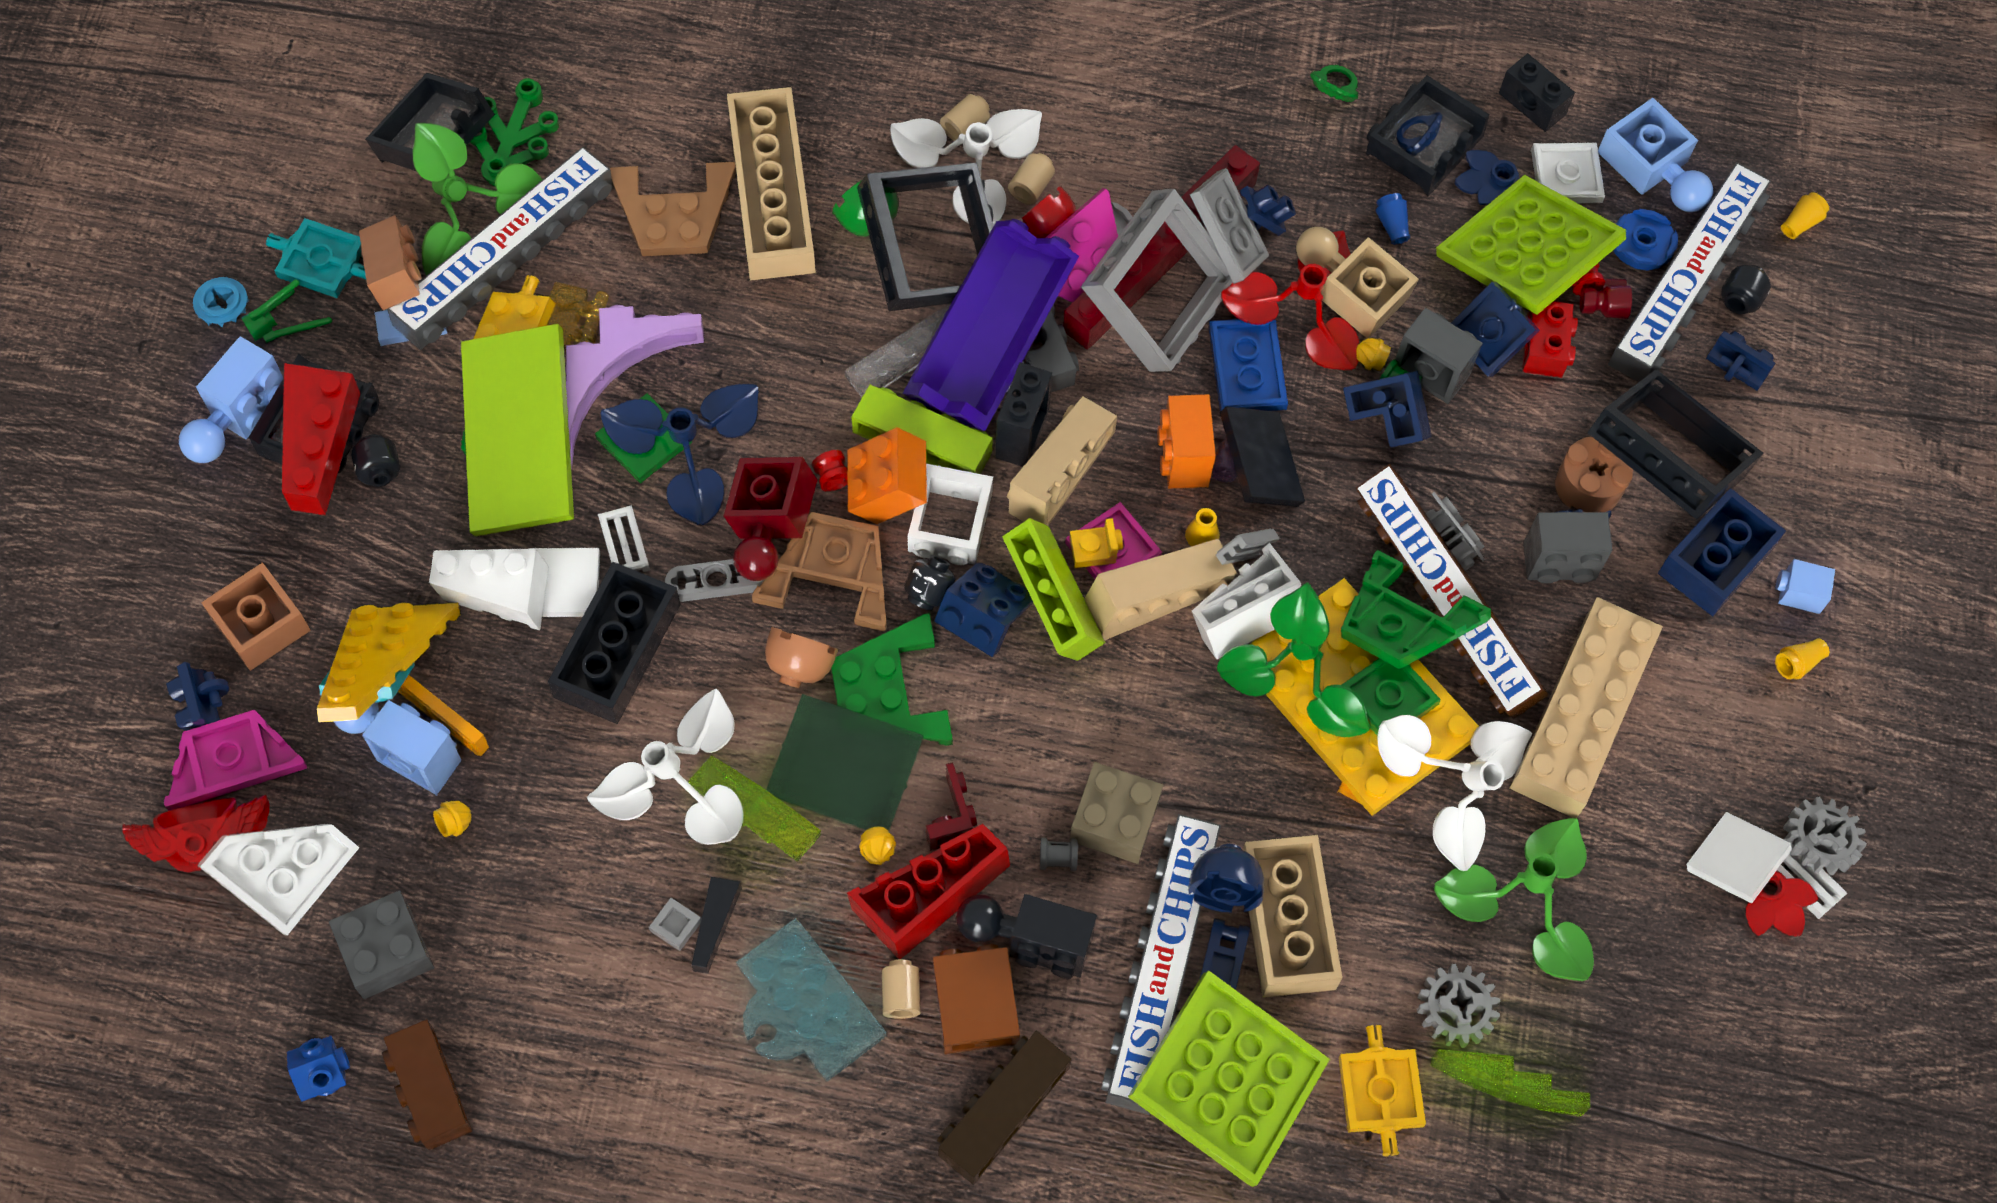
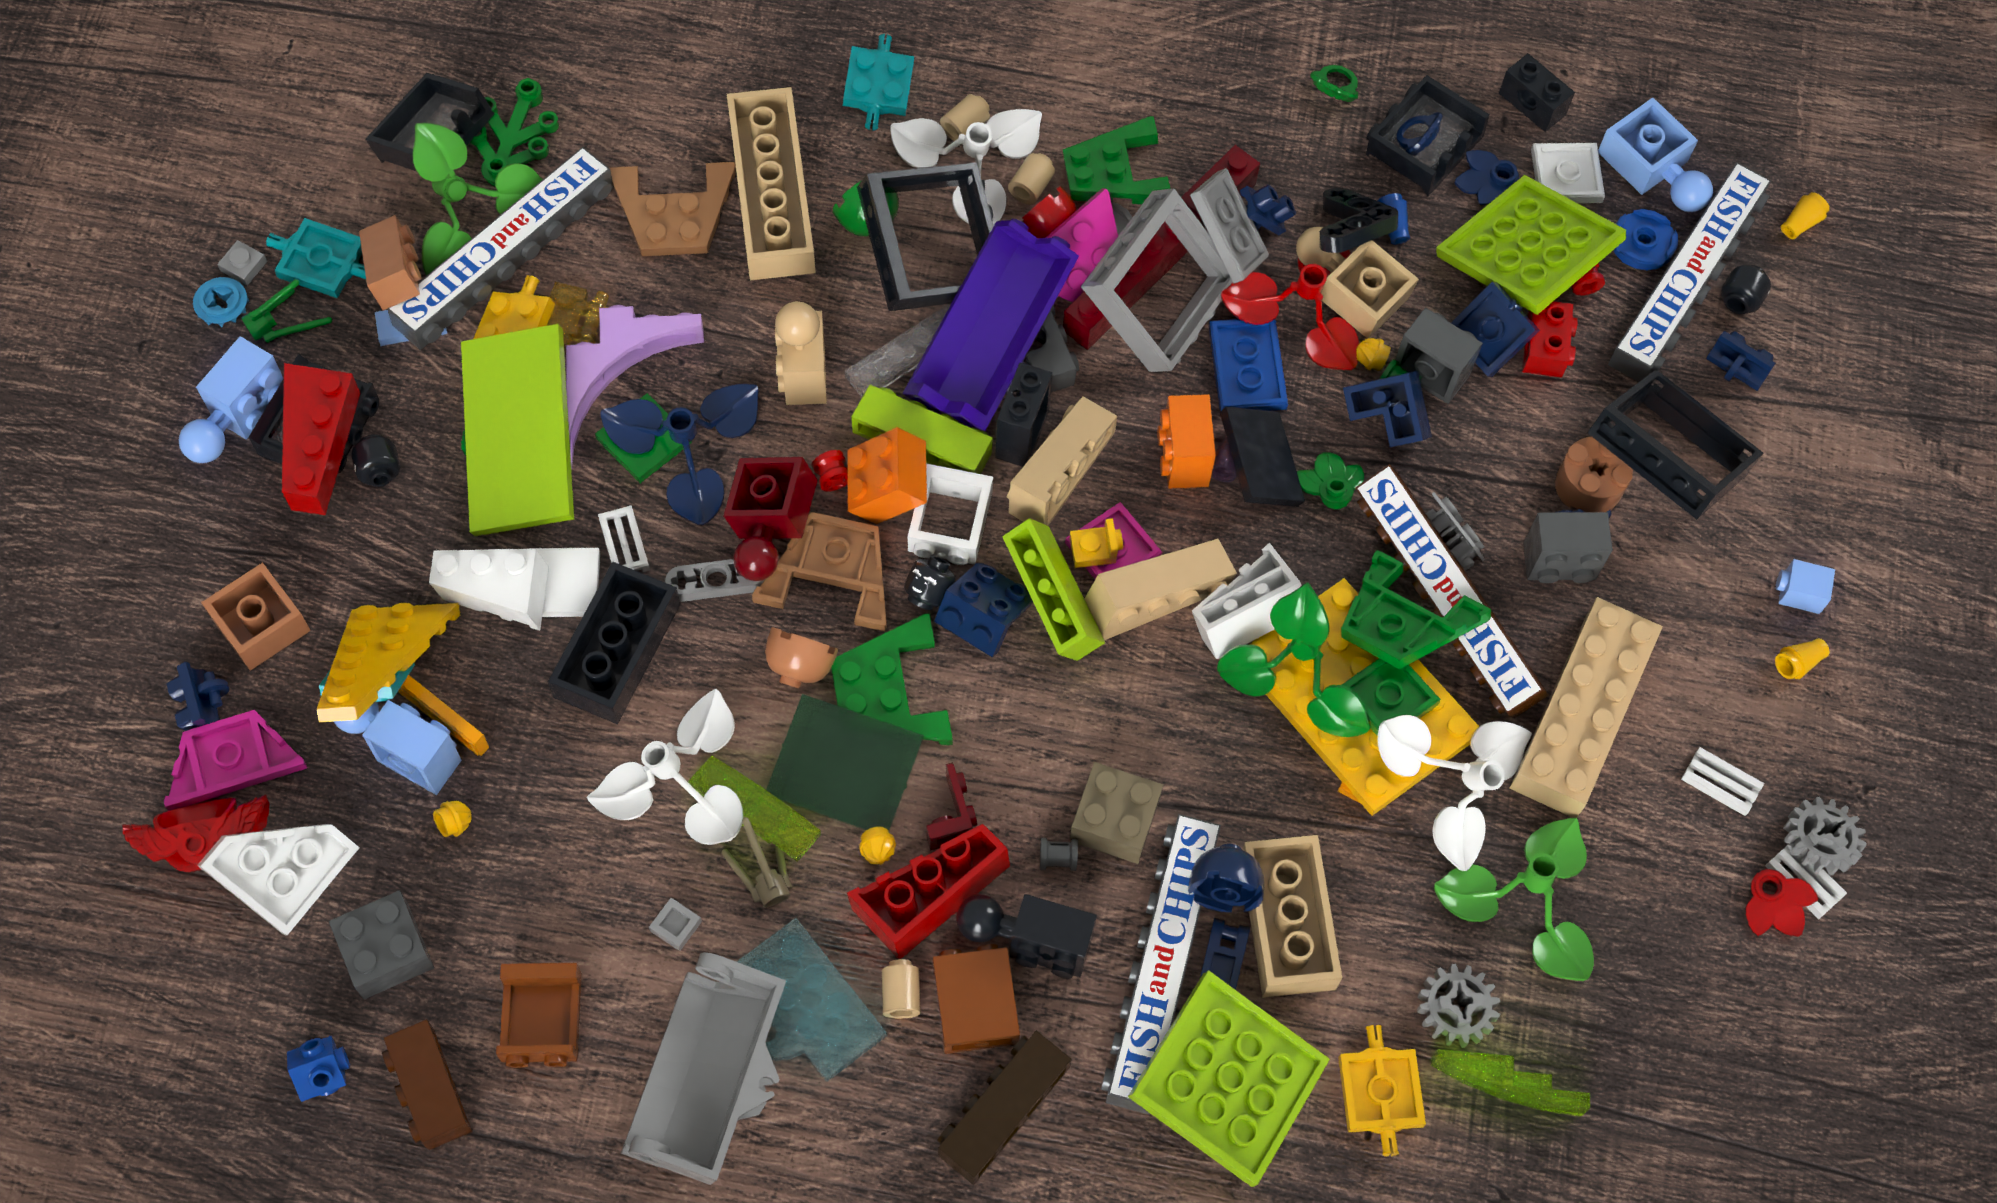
black piece [692,877,742,974] -> none
yellow cone [1185,508,1220,546] -> none
light grey tile [1216,528,1280,565] -> none
dark red piece [1579,278,1632,319] -> none
dark blue brick [1657,488,1786,617] -> none
white tile [1686,812,1792,903] -> none
none -> light grey plate [217,240,267,286]
none -> dark orange panel [496,963,582,1068]
none -> light grey piece [621,952,786,1185]
none -> dark tan plant [722,817,792,907]
none -> tan brick [775,301,827,405]
none -> teal plate [842,34,915,131]
none -> green wing [1063,116,1170,204]
none -> green plate [1297,452,1364,509]
none -> black beam [1319,188,1398,253]
none -> white tile [1681,747,1764,816]

